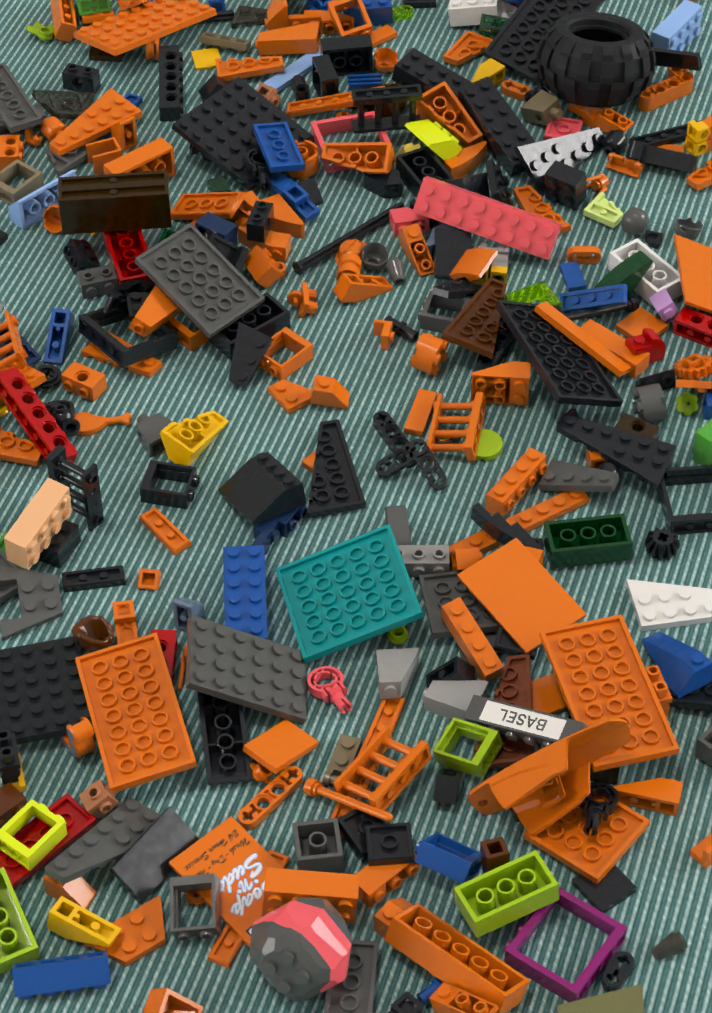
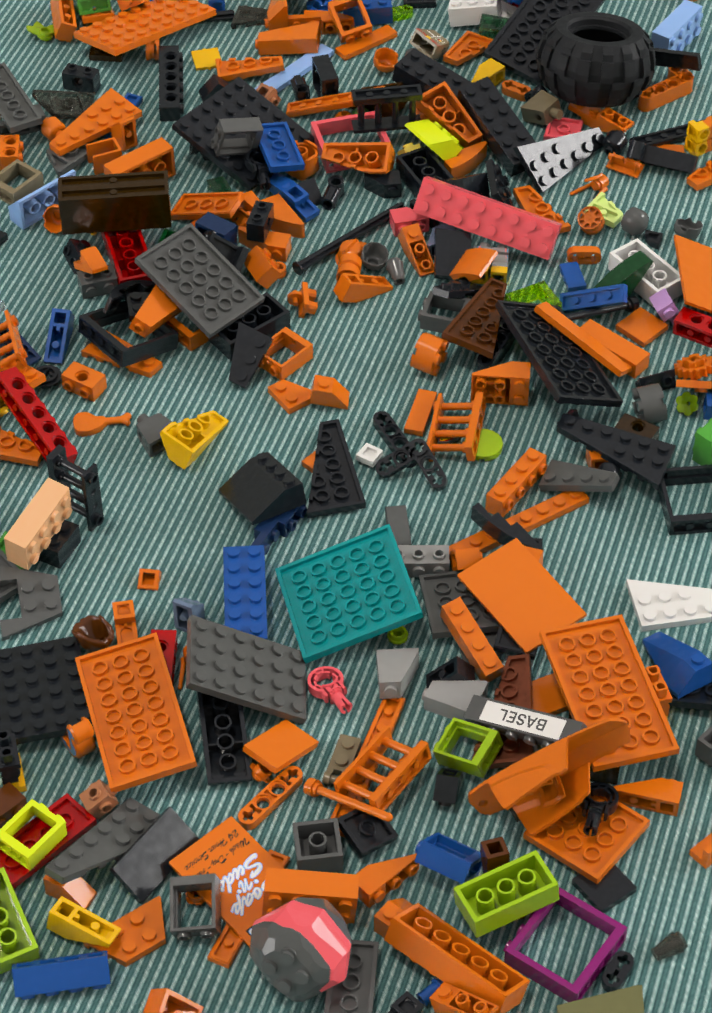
orange arm [24,128,42,147] -> none
black piece [45,400,80,437] -> none
black tile [62,565,125,593] -> none
orange tile [139,507,191,556] -> none
black window [140,460,200,509] -> none
dark tan plate [199,32,251,52] -> none
black brick [320,34,373,76] -> none
blue tile [348,73,382,90] -> none
black tile [365,822,415,866] -> none
orange bracket [373,319,395,350] -> none
black pin [384,315,420,342] -> none
dark green brick [543,513,633,568] -> none
black brick [545,160,587,210] -> none
red brick [625,328,666,363] -> none
black gear [645,527,680,561] -> none
none -> orange slope [73,246,108,274]
none -> dark grey window [211,117,264,156]
none -> black piece [320,175,344,211]
none -> white plate [356,443,383,467]
none -> dark tan torso [409,28,450,60]
none -> orange wheel [577,206,605,235]

